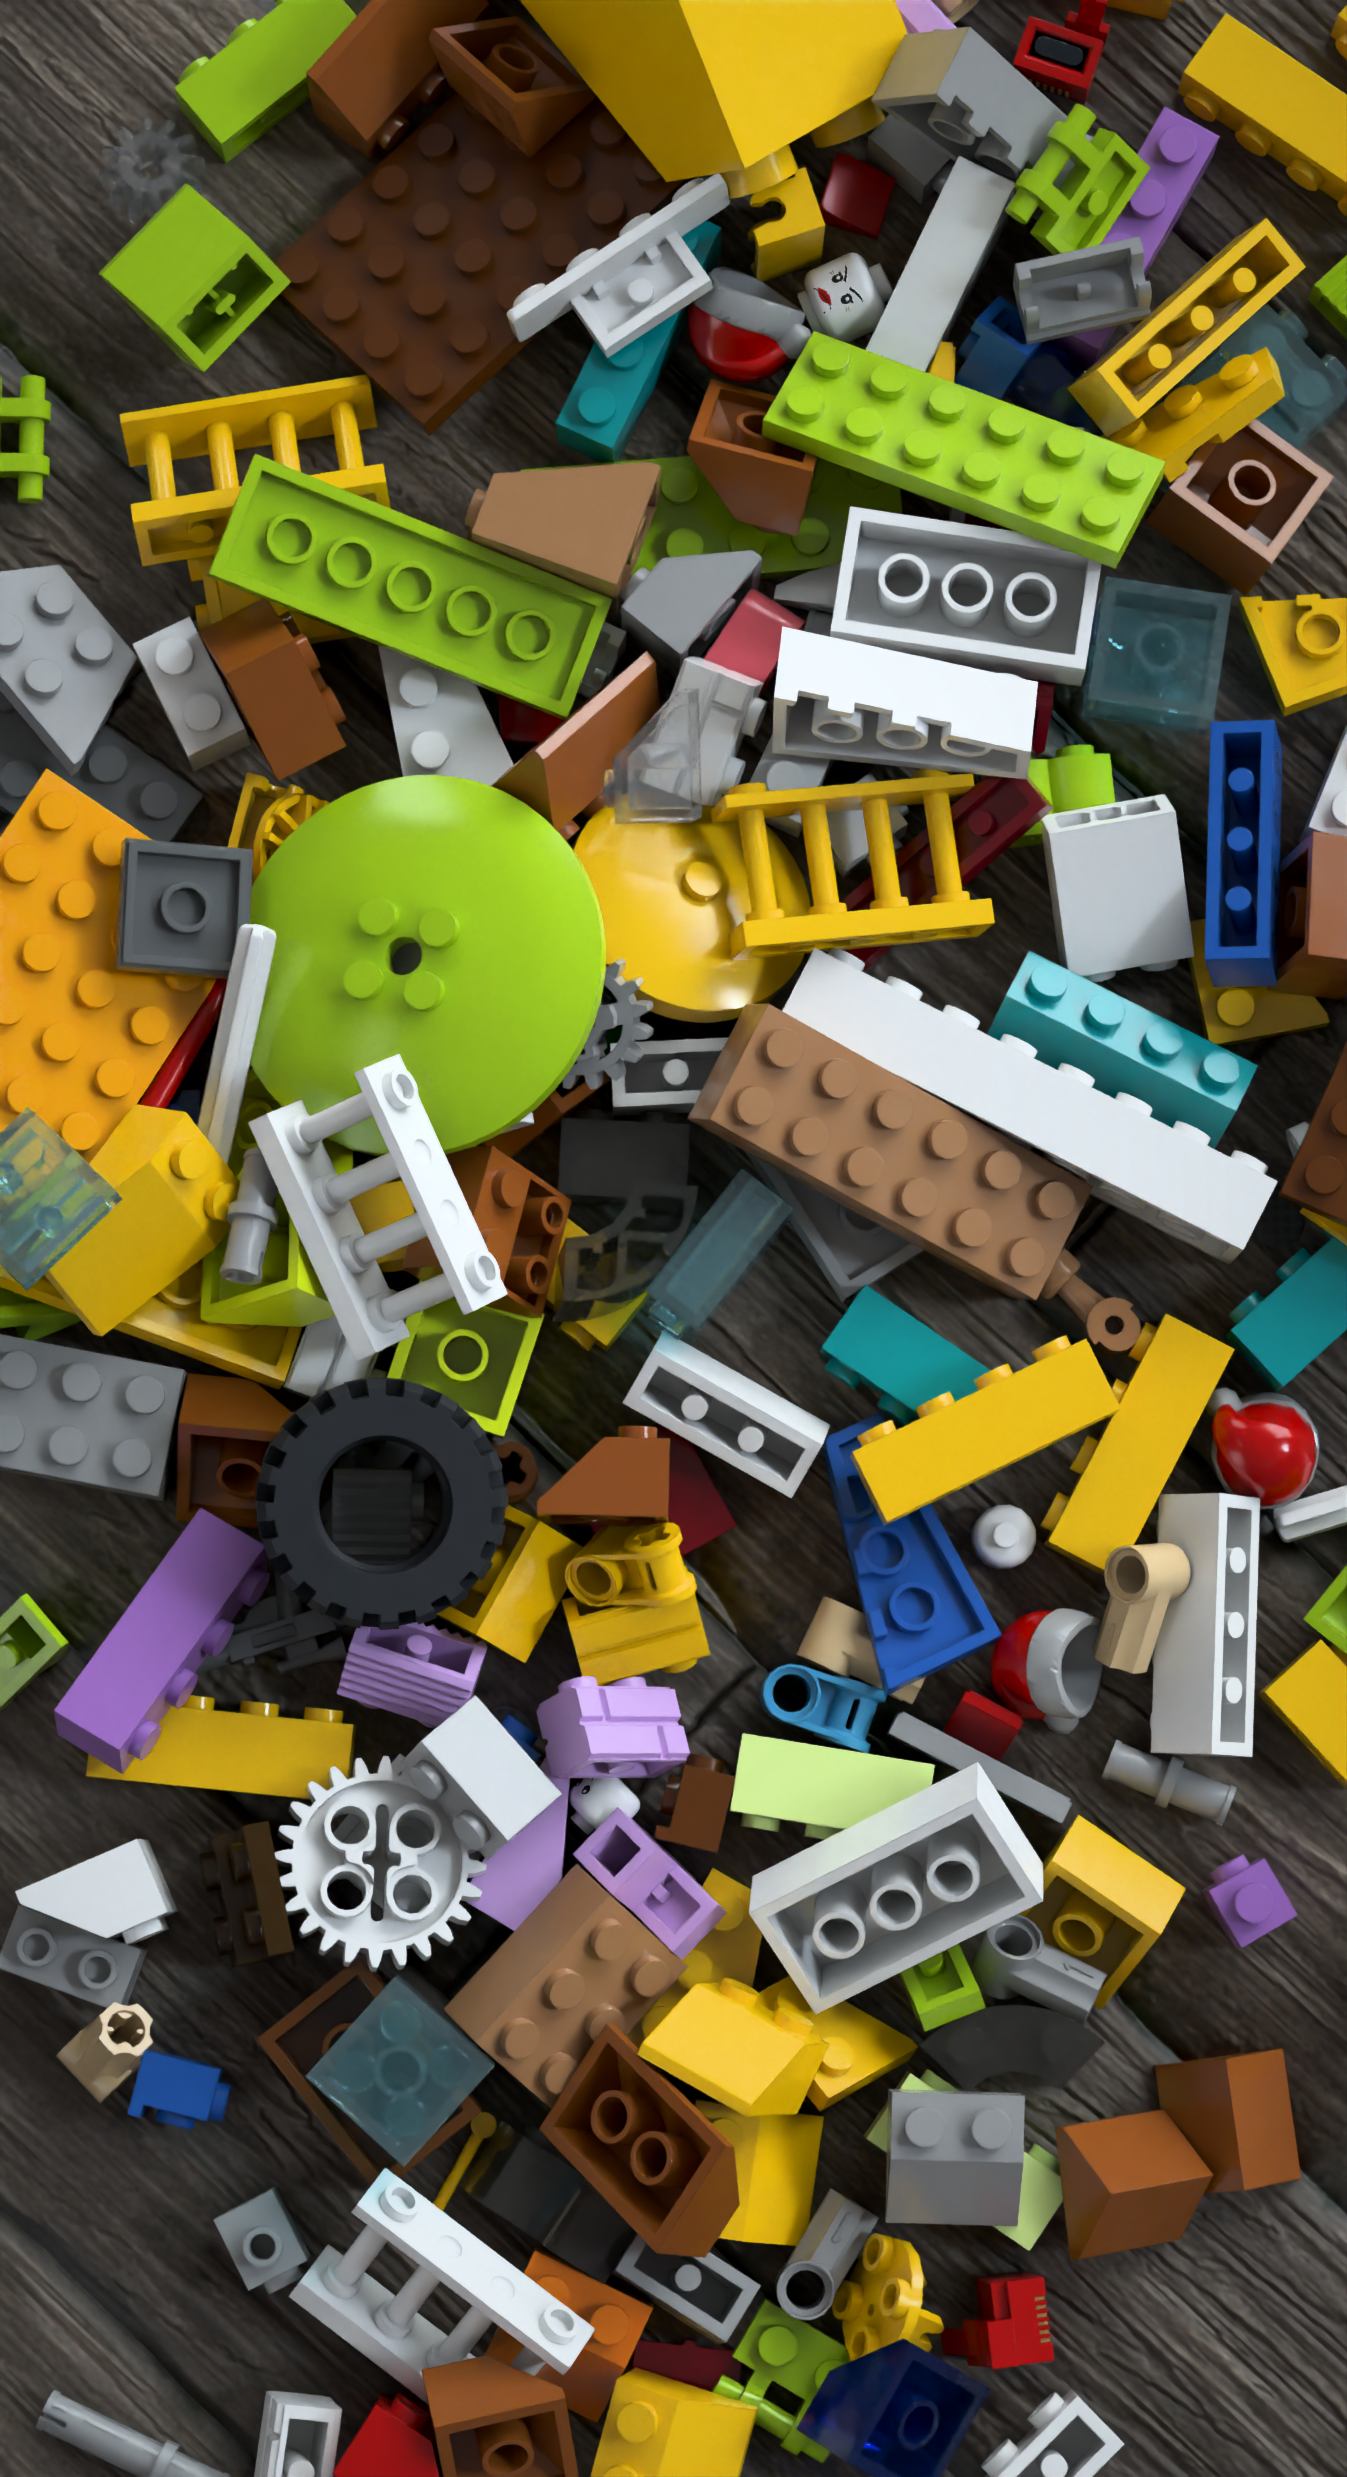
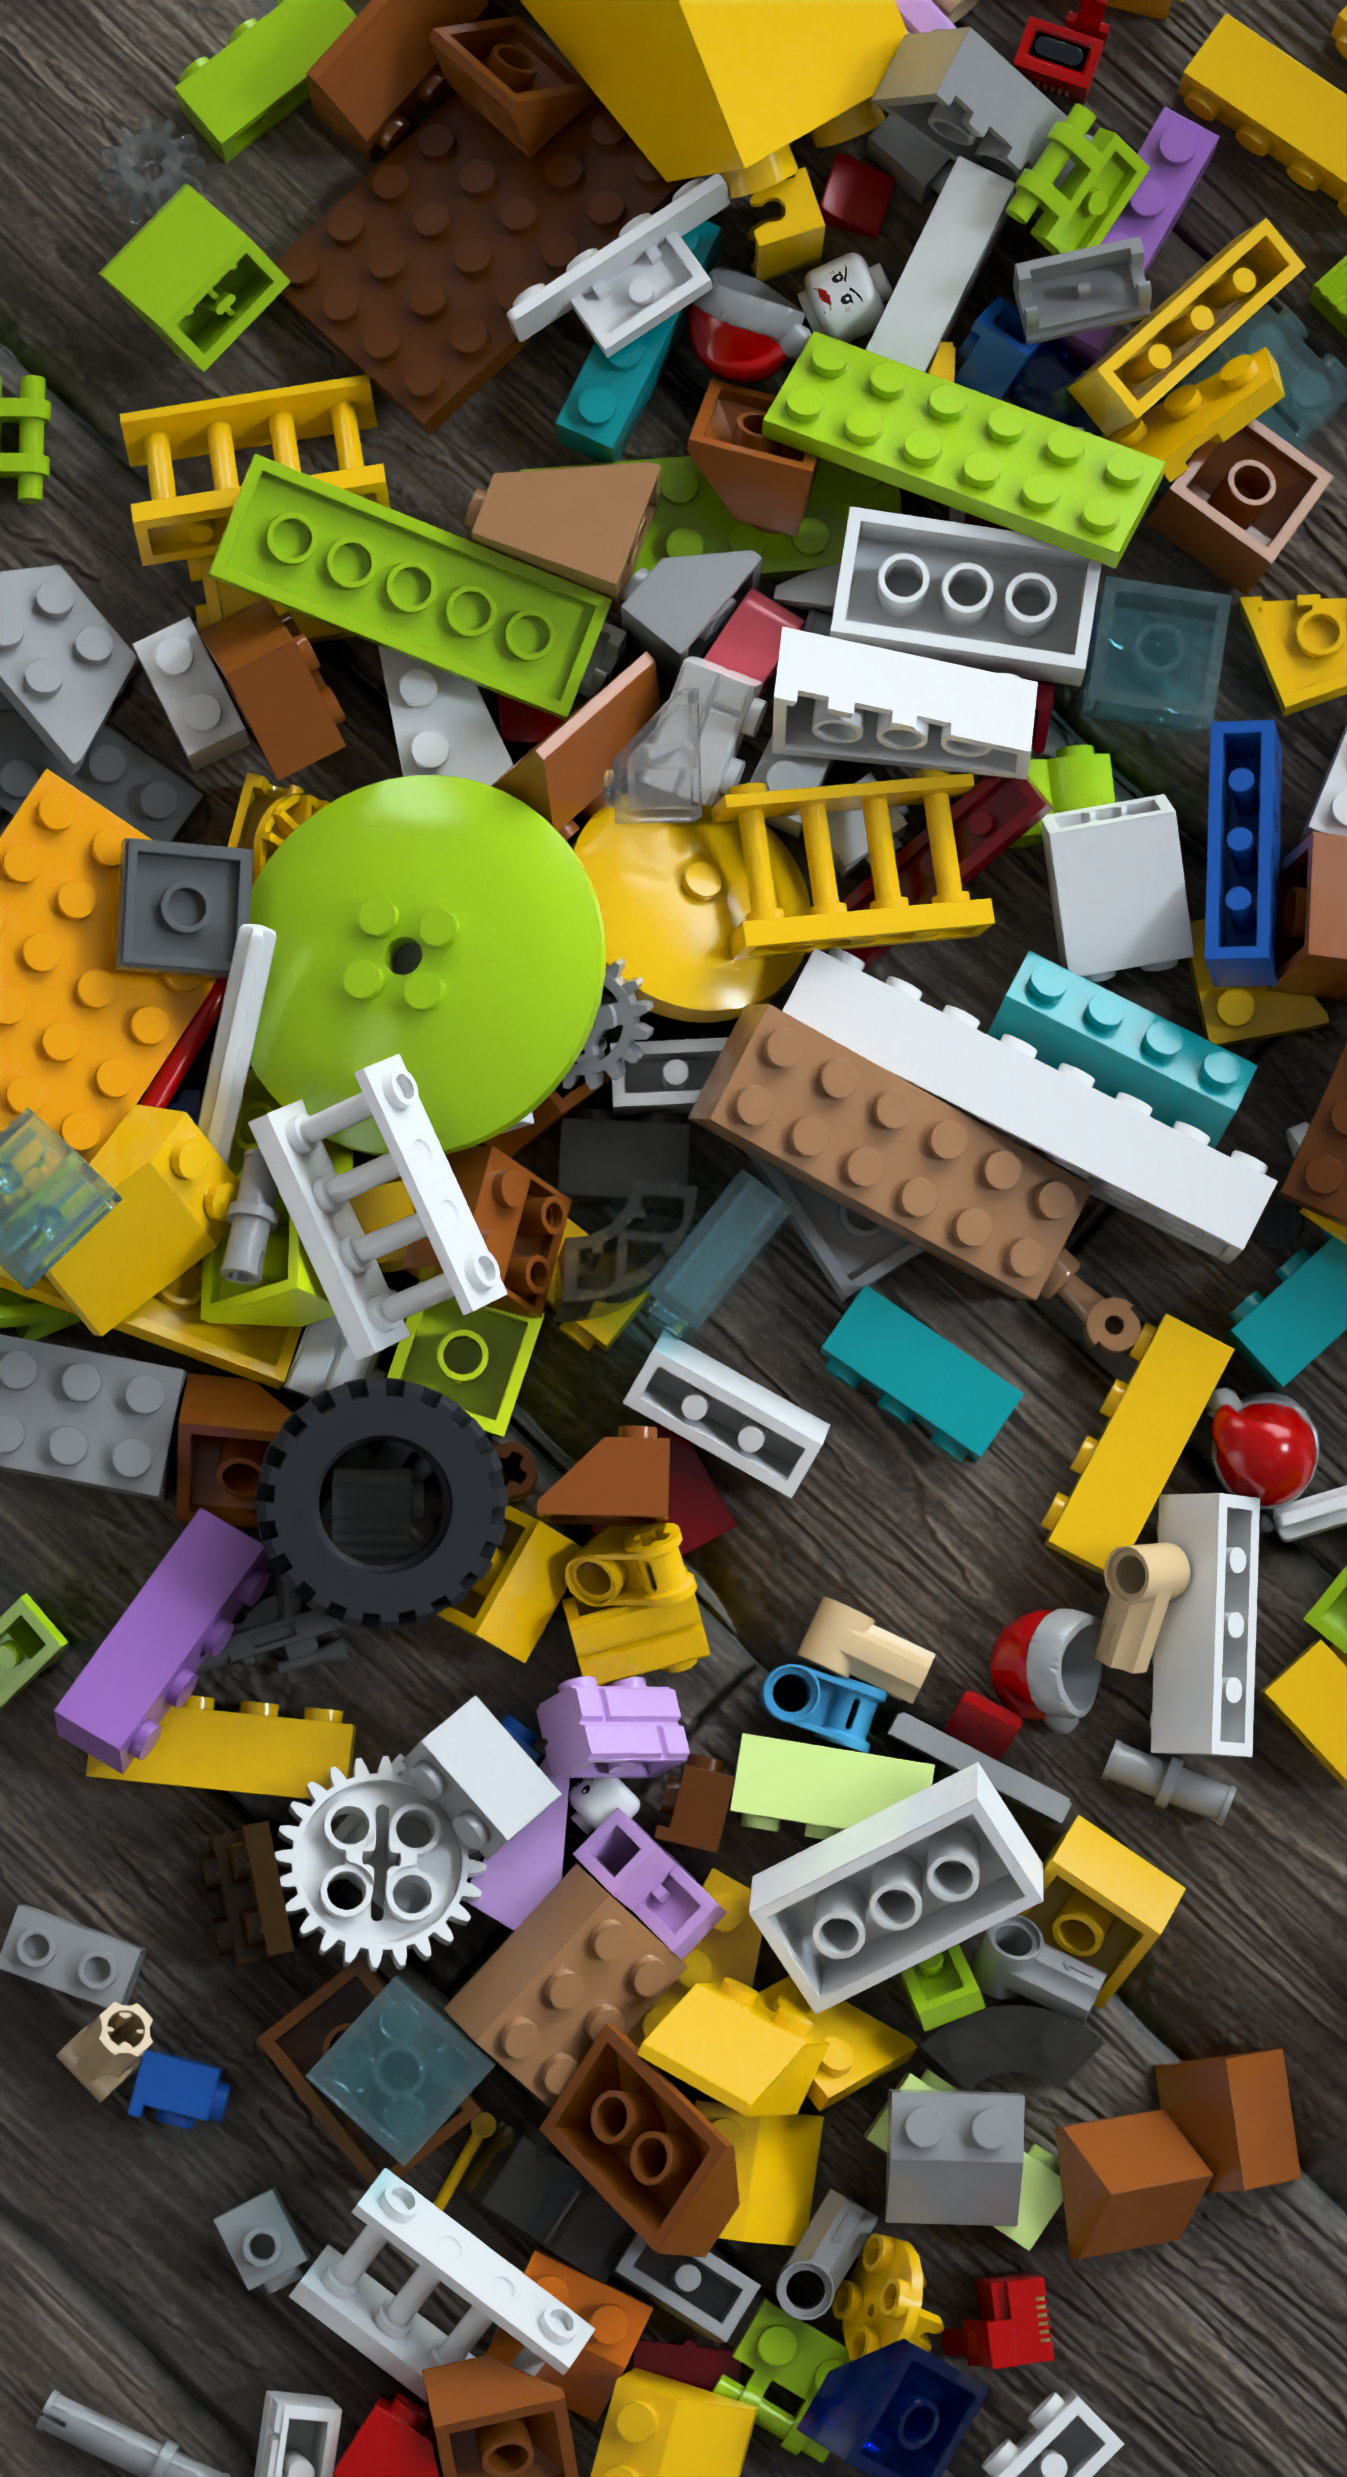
white slope [15,1839,178,1945] -> none
lavender brick [337,1622,488,1729] -> none
blue wing [821,1412,1002,1696] -> none
yellow brick [850,1335,1121,1526] -> none
white piece [971,1505,1036,1570] -> none
medium lavender brick [1201,1854,1298,1948] -> none

